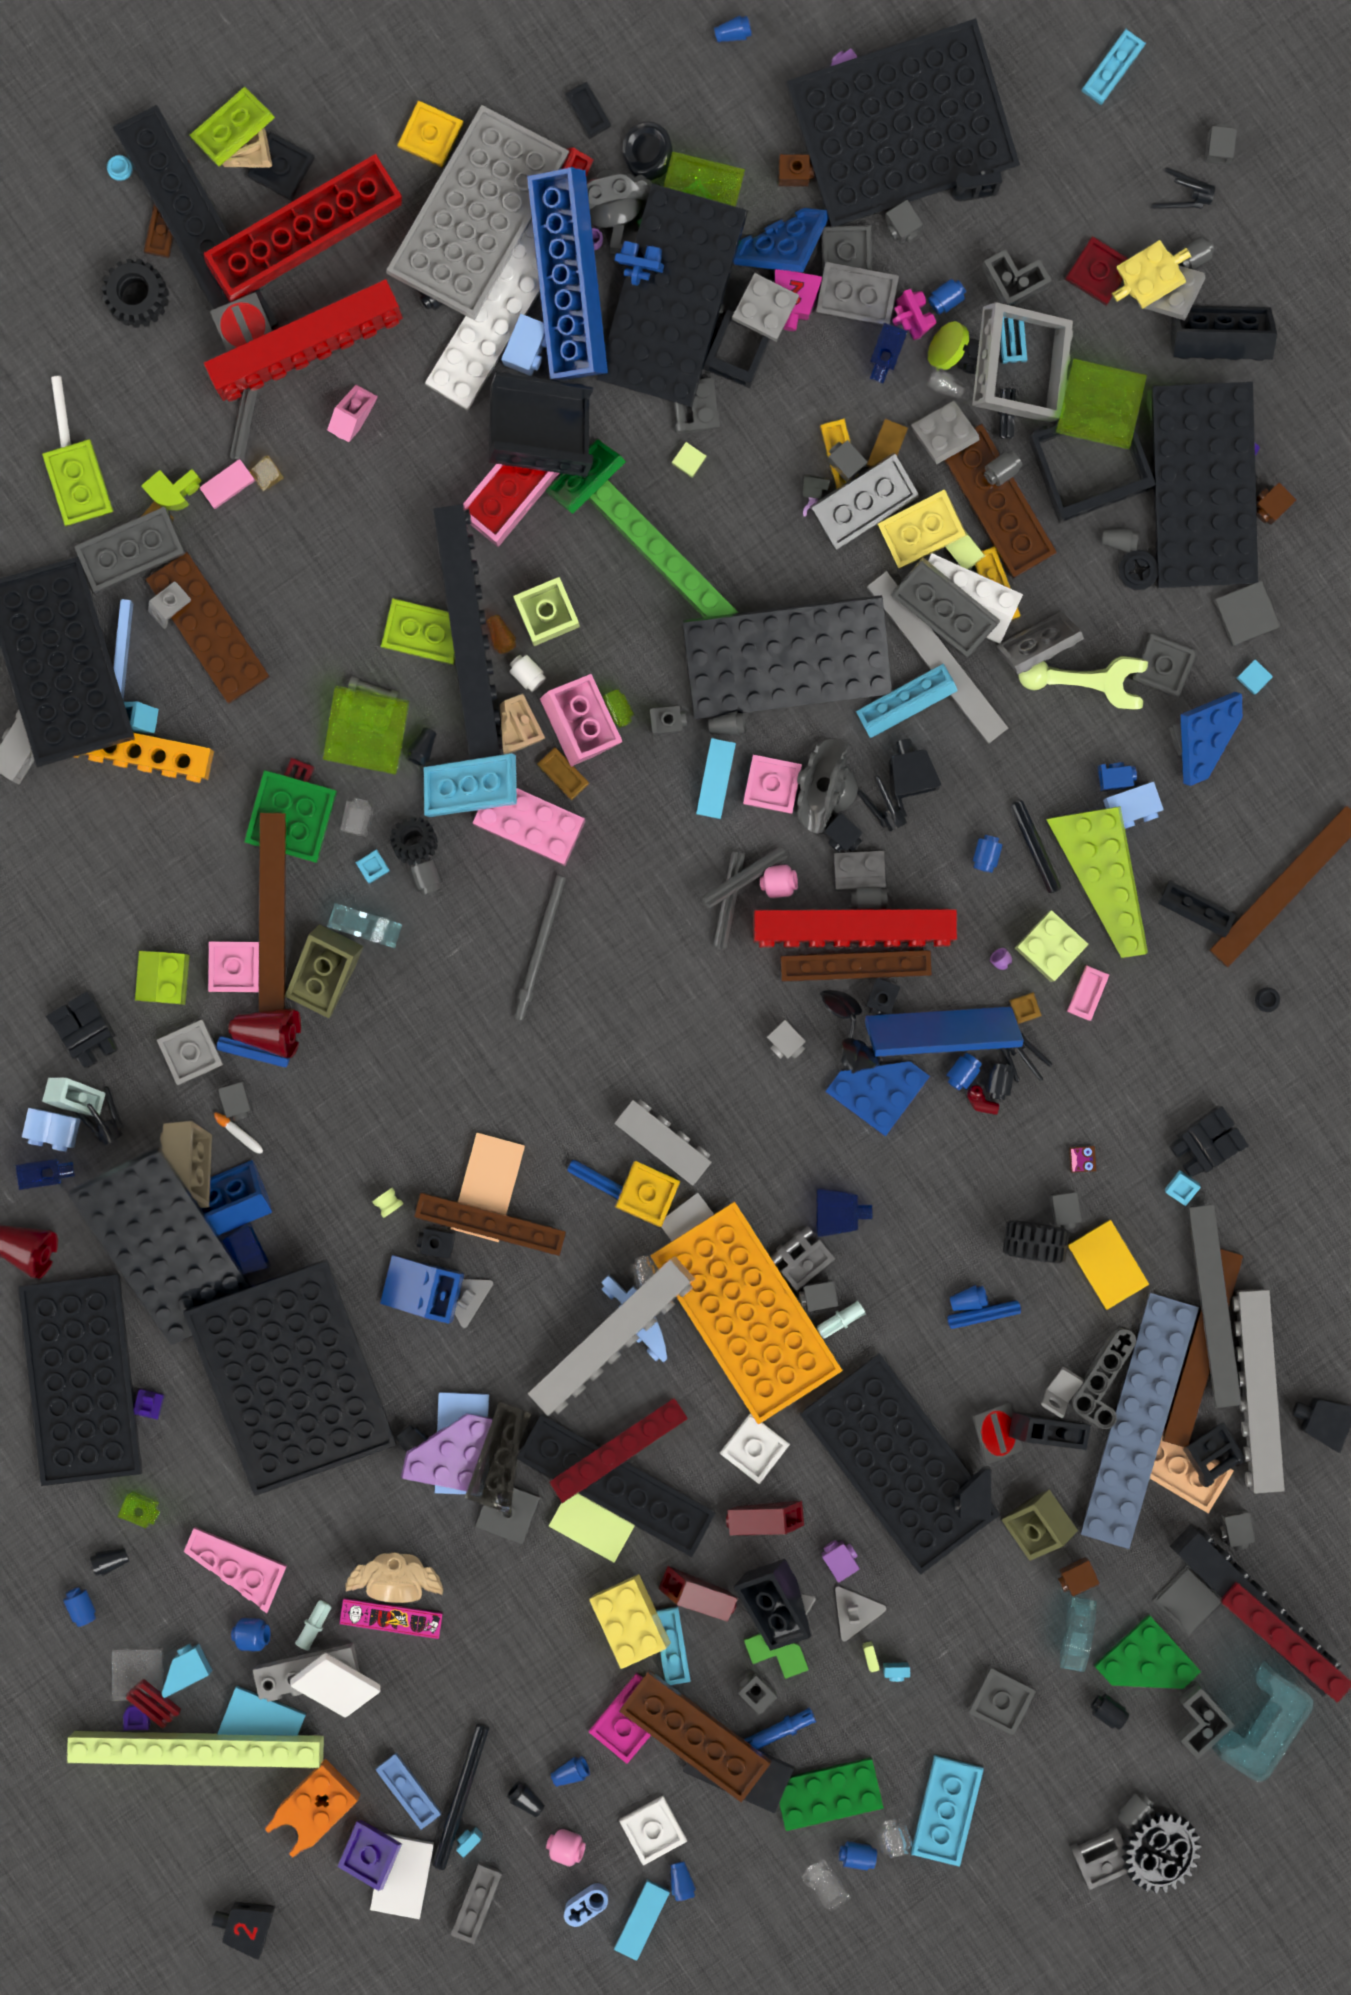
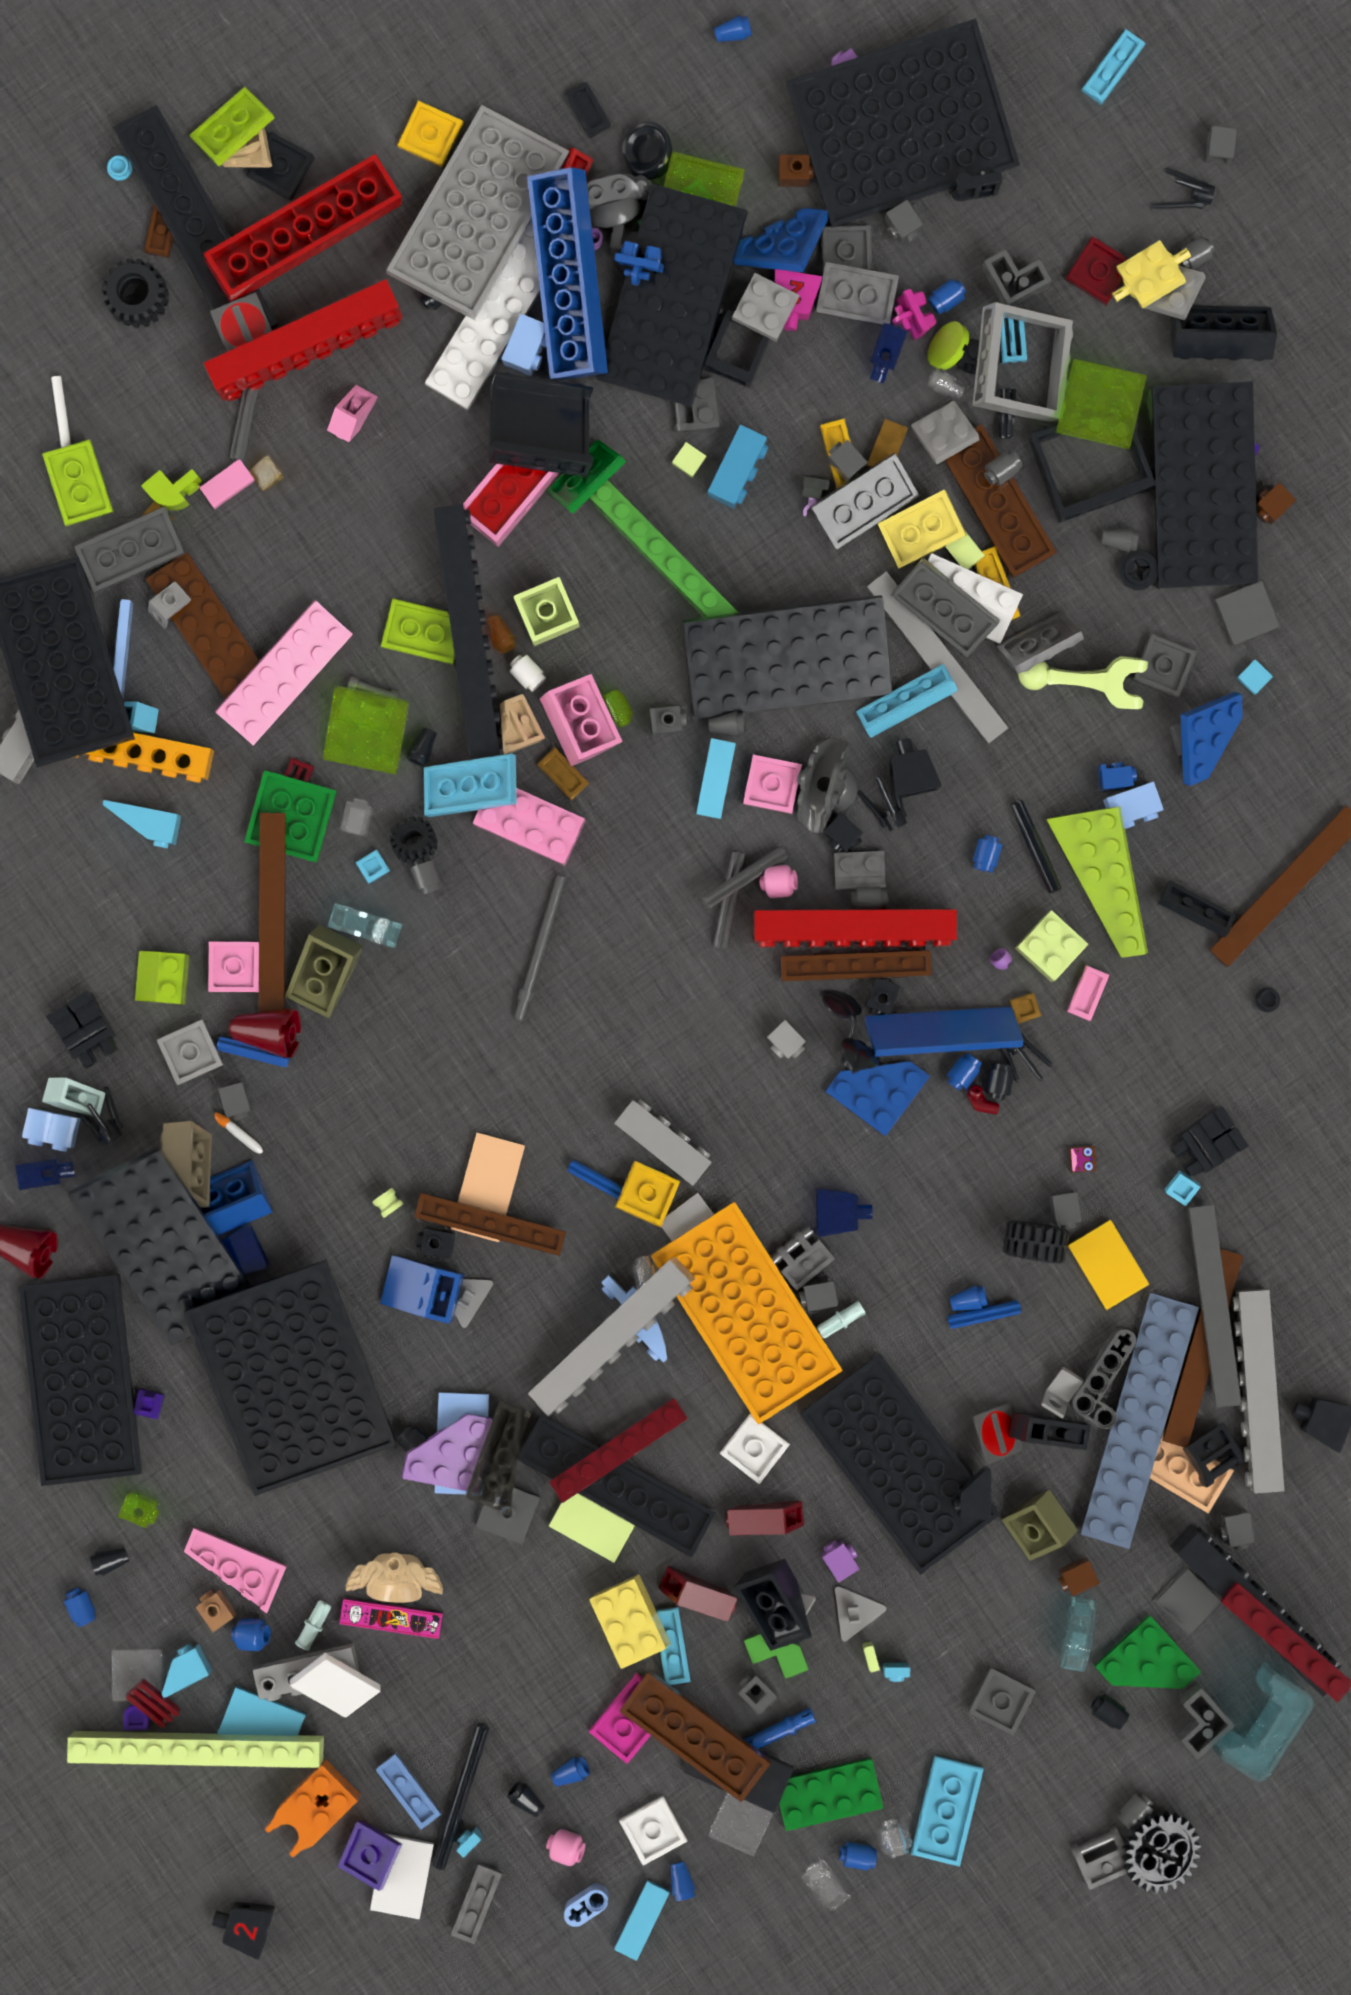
none -> medium azure slope [103,800,181,848]
none -> medium nougat brick [196,1589,237,1632]
none -> bright pink plate [215,600,353,745]
none -> dark azure brick [707,425,769,509]
none -> clear tile [708,1792,773,1857]

